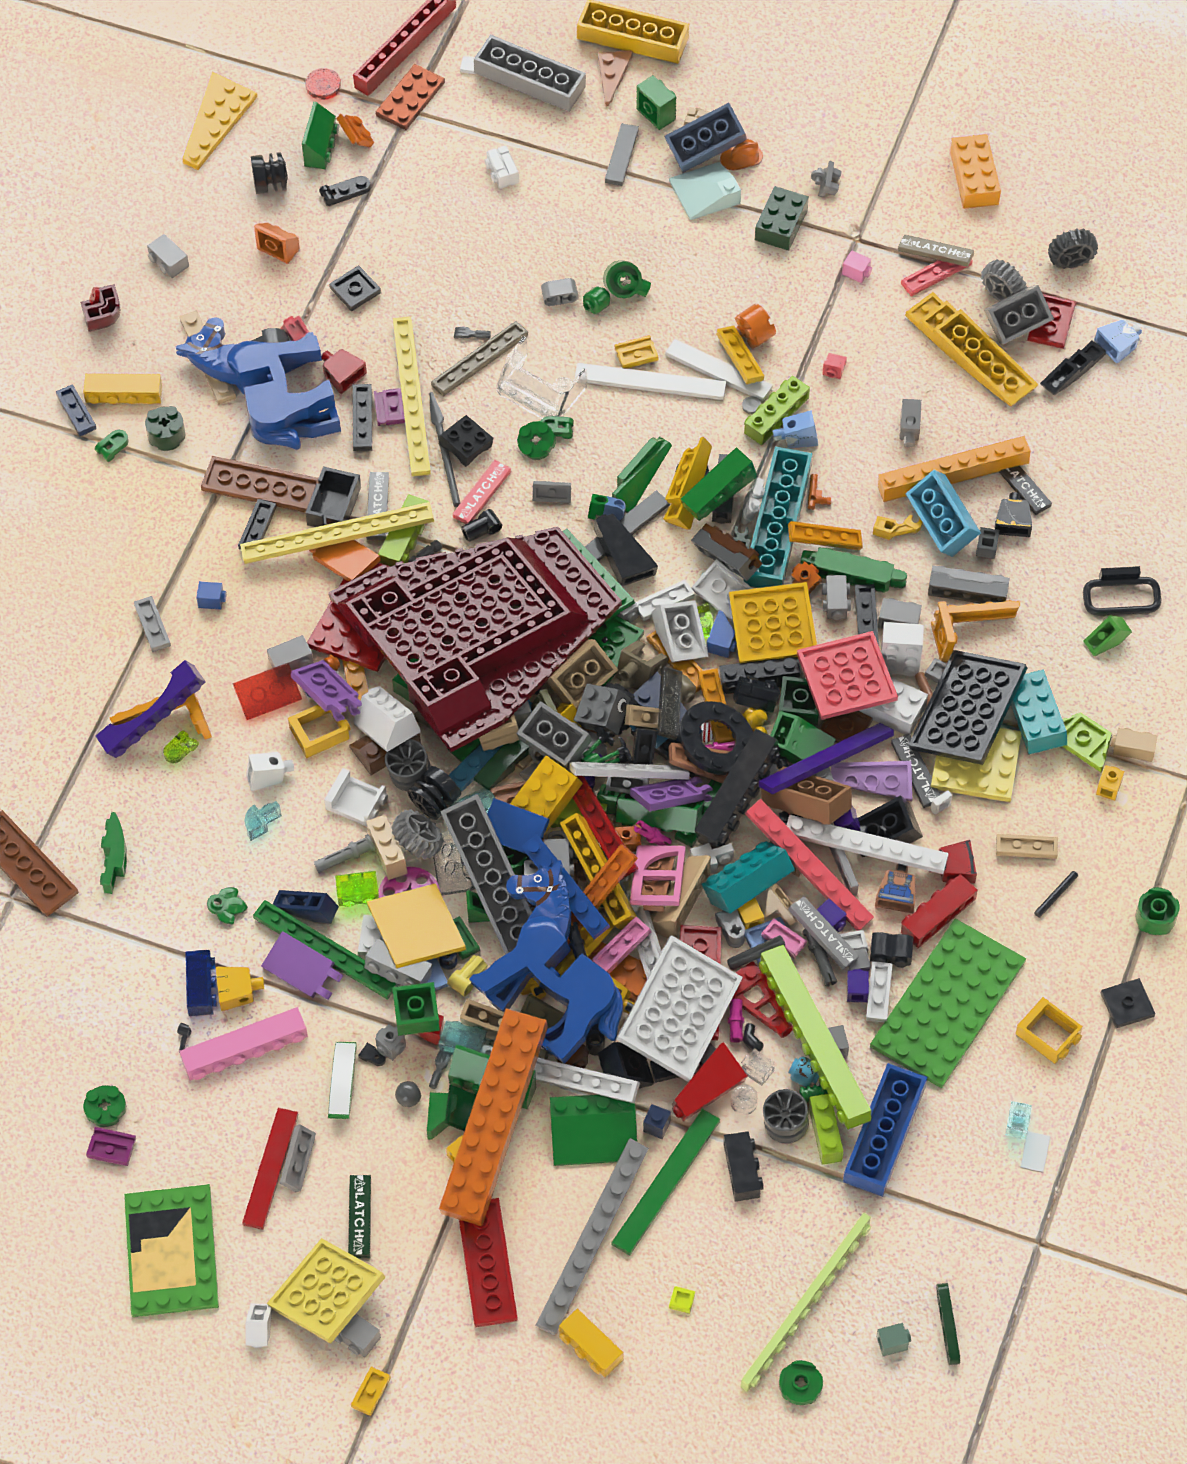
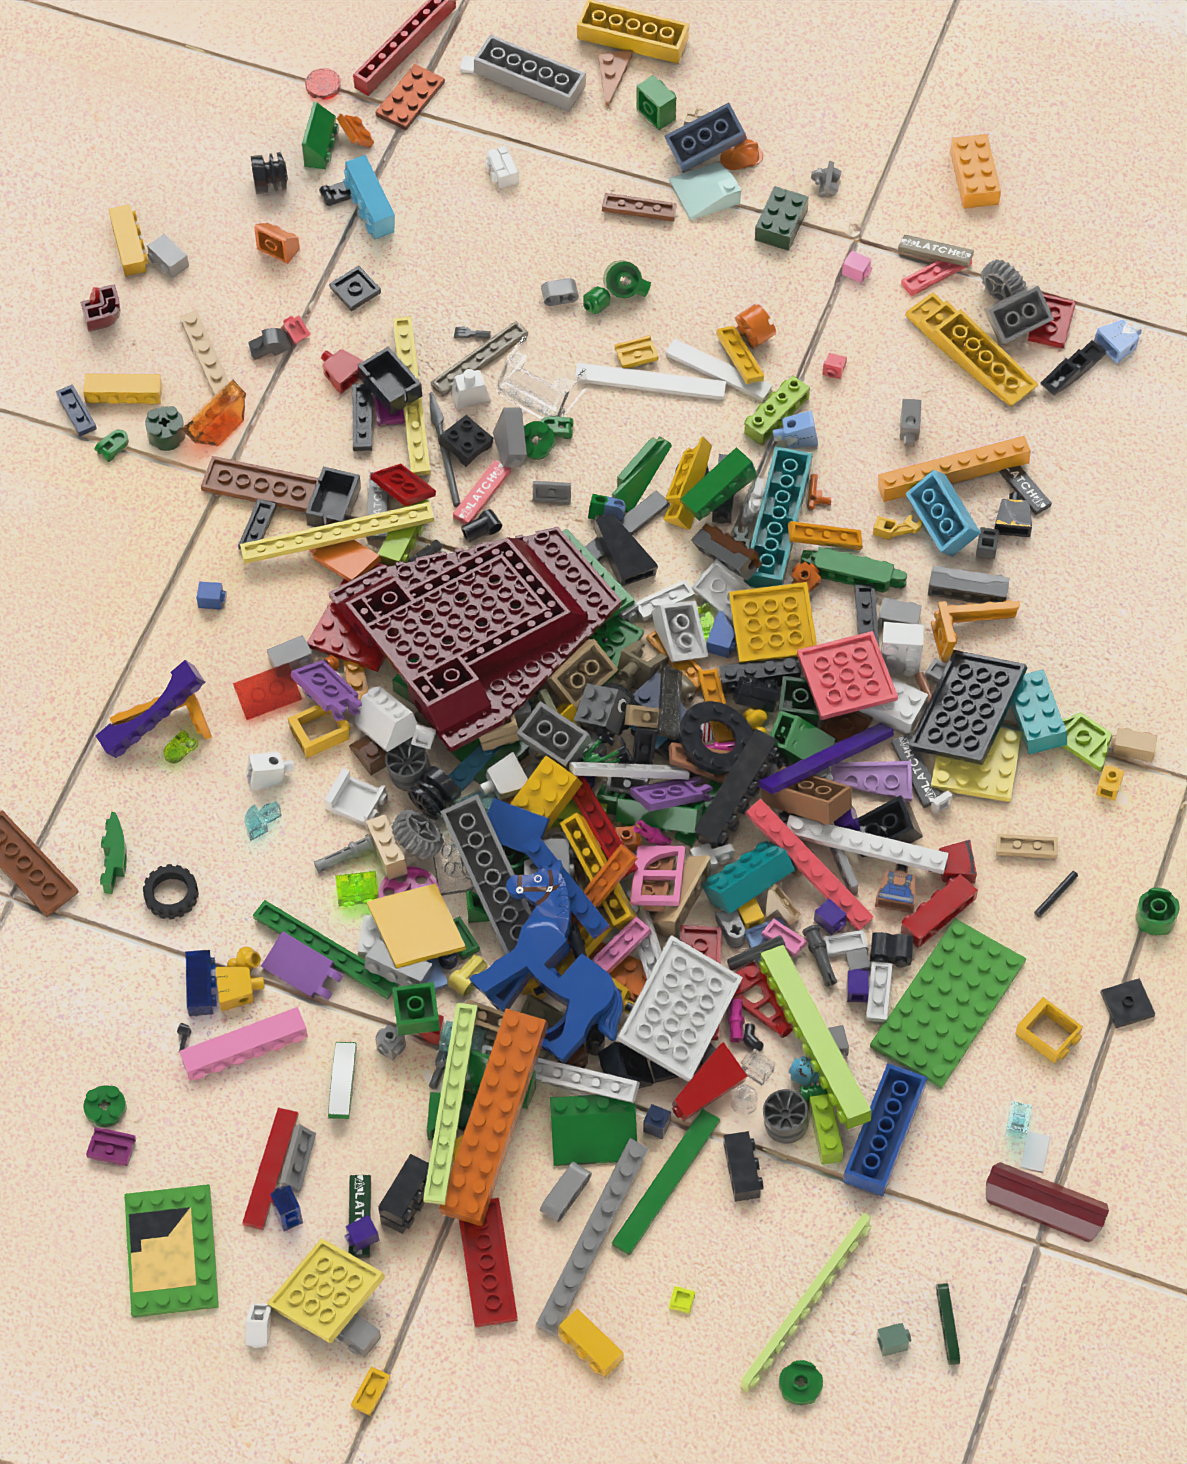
light grey plate [133,596,171,652] -> none
animal [175,317,341,450] -> none
yellow wing [182,71,258,170] -> none
green plate [207,887,248,924] -> none
dark blue slope [273,890,339,924] -> none
black piece [358,1042,386,1066] -> none
dark grey piece [395,1081,422,1108] -> none
tile [605,123,639,186] -> none
light grey piece [742,396,761,414] -> none
light grey tile [788,896,859,970] -> none
light grey brick [822,575,851,620] -> none
dark grey gear [1048,228,1098,269] -> none
black bar [1083,566,1162,616] -> none
bright green slope [1083,615,1132,656] -> none
none -> yellow brick [108,204,149,277]
none -> black tyre [143,864,199,919]
none -> clear orange wedge [182,379,246,446]
none -> yellow animal [227,946,261,971]
none -> clear blue brick [270,1185,303,1231]
none -> medium azure brick [343,154,395,240]
none -> dark purple brick [344,1215,380,1252]
none -> black piece [357,346,422,415]
none -> red tile [370,463,436,507]
none -> black piece [378,1154,429,1234]
none -> white tile [411,724,436,749]
none -> yellowish green plate [423,1003,478,1205]
none -> white torso [451,369,491,410]
none -> white torso [479,752,528,800]
none -> light grey slope [492,407,527,468]
none -> light grey beam [540,1162,592,1222]
none -> plate [602,193,677,222]
none -> dark red piece [985,1162,1109,1242]

